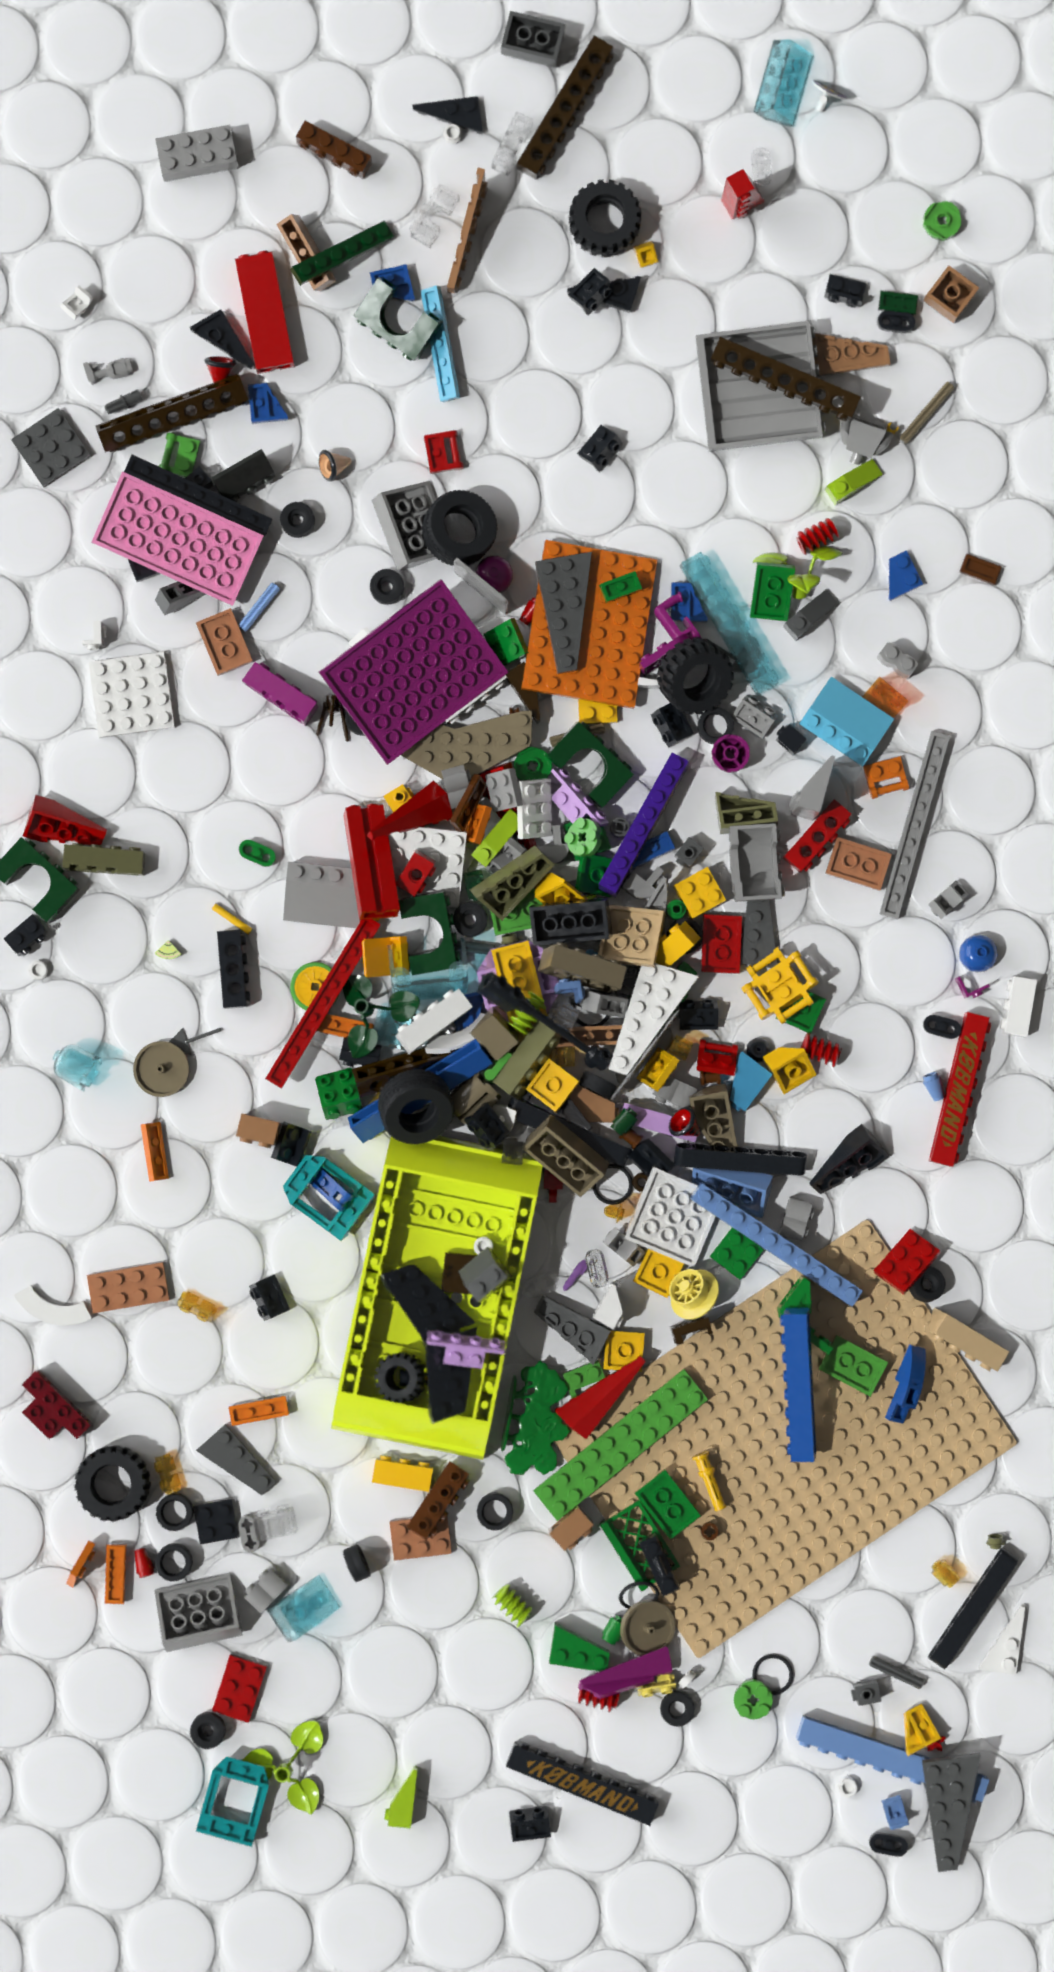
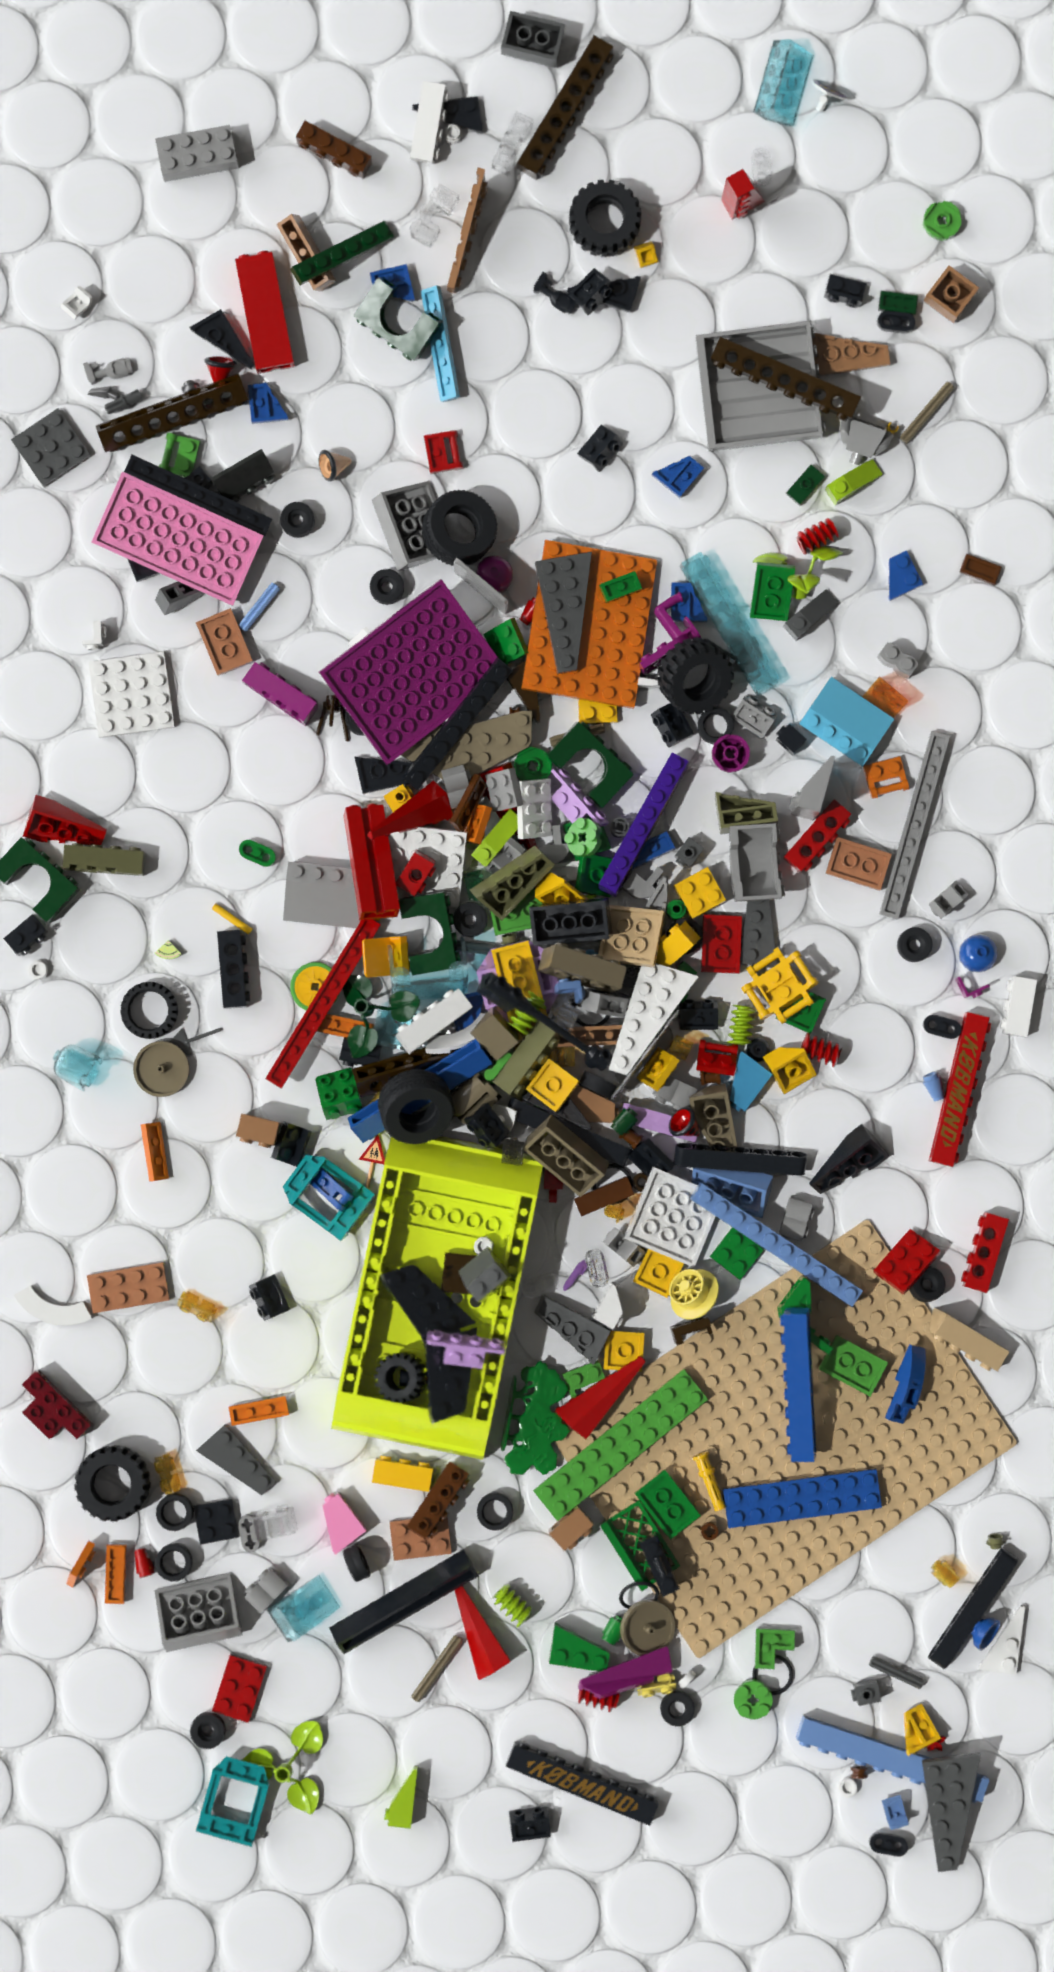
none -> flat silver bar [87,386,119,400]
none -> black tyre [120,982,178,1039]
none -> flat silver plate [181,380,199,393]
none -> bright pink slope [323,1492,367,1555]
none -> black brick [329,1550,478,1654]
none -> black wing [354,757,413,794]
none -> piece [358,1135,385,1189]
none -> black plate [402,658,513,790]
none -> white brick [410,81,449,164]
none -> dark tan axle [411,1635,463,1702]
none -> red wedge [454,1586,511,1680]
none -> black piece [533,272,577,314]
none -> reddish brown tile [574,1177,635,1217]
none -> blue wing [652,456,704,498]
none -> blue plate [723,1469,882,1528]
none -> lime piece [727,1005,756,1045]
none -> bright green plate [755,1629,795,1670]
none -> dark green plate [786,465,825,506]
none -> reddish brown bush [850,1766,868,1779]
none -> black tyre [897,927,933,962]
none -> red brick [961,1212,1009,1293]
none -> blue piece [971,1618,1000,1651]

